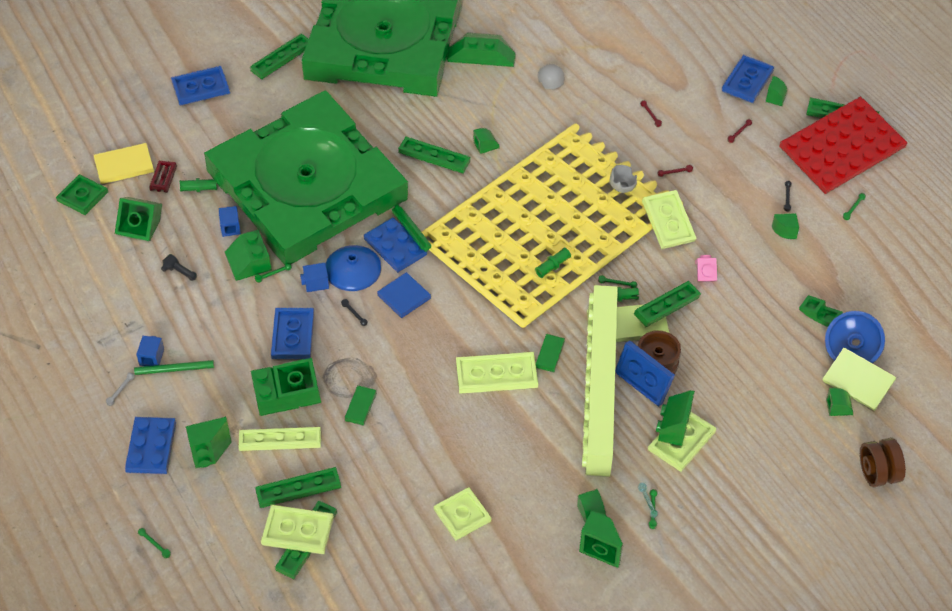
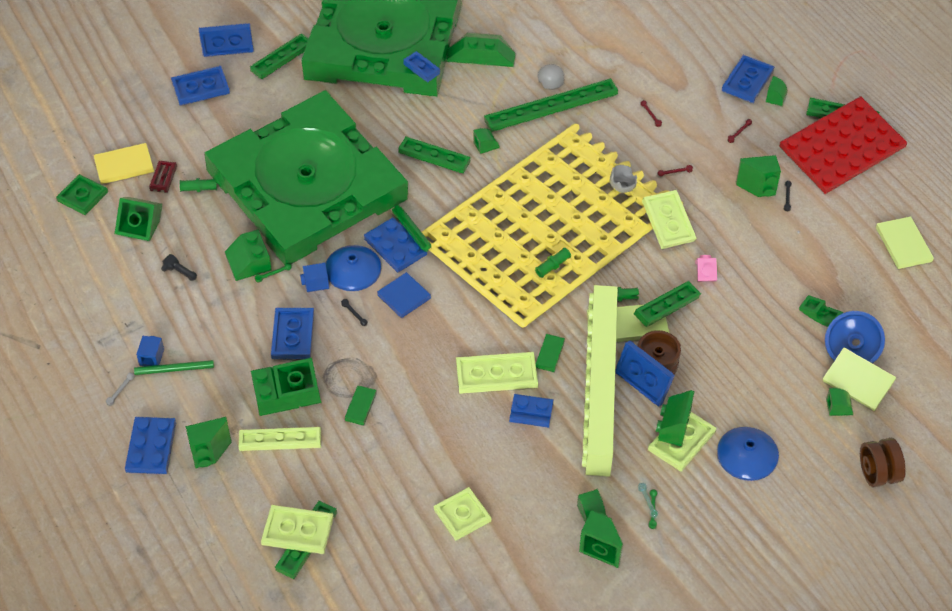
green hinge [138,528,171,558] -> none
blue brick [218,206,241,237] -> none
green plate [255,467,341,508] -> none
green hinge [598,275,637,288] -> none
green brick [772,213,799,239] -> none
green hinge [843,193,866,220] -> none
none -> blue tile [199,23,254,57]
none -> blue plate [404,51,440,82]
none -> green plate [484,78,618,132]
none -> blue plate [509,394,554,428]
none -> blue dish [717,427,779,481]
none -> green slope [736,155,781,197]
none -> yellowish green tile [876,217,934,269]

